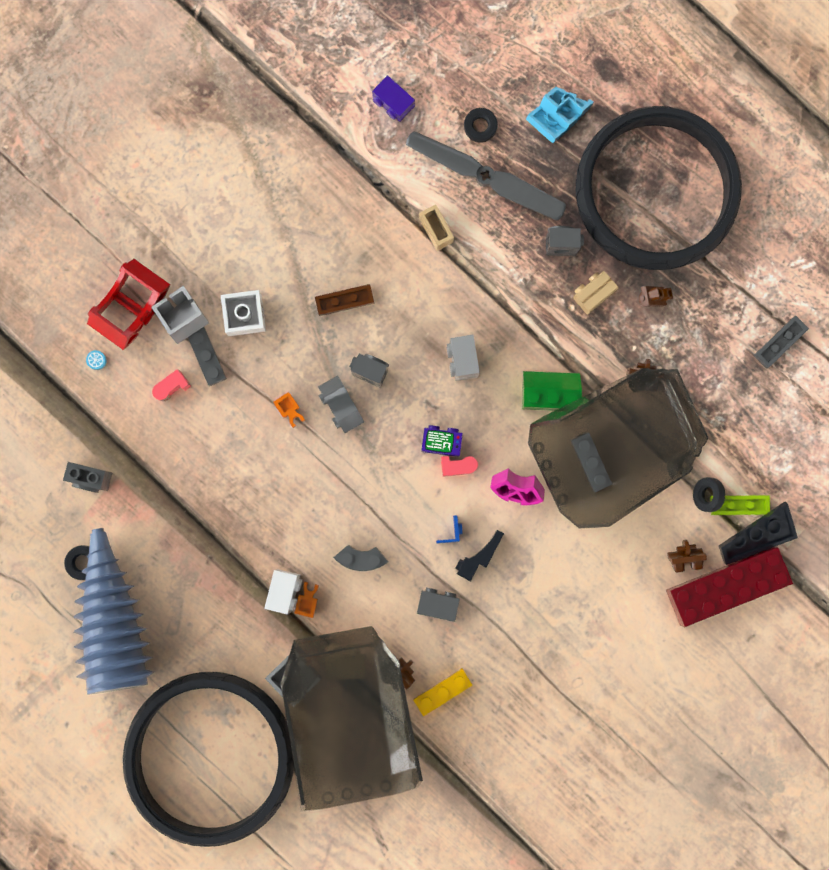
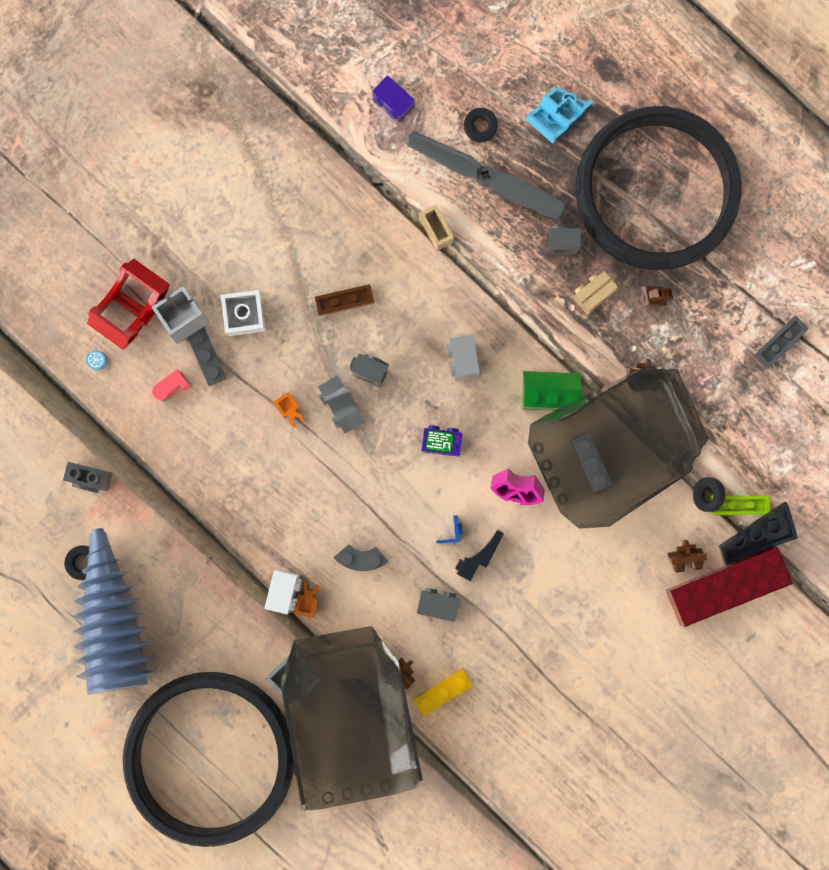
coral leg [441,456,478,477] -> none

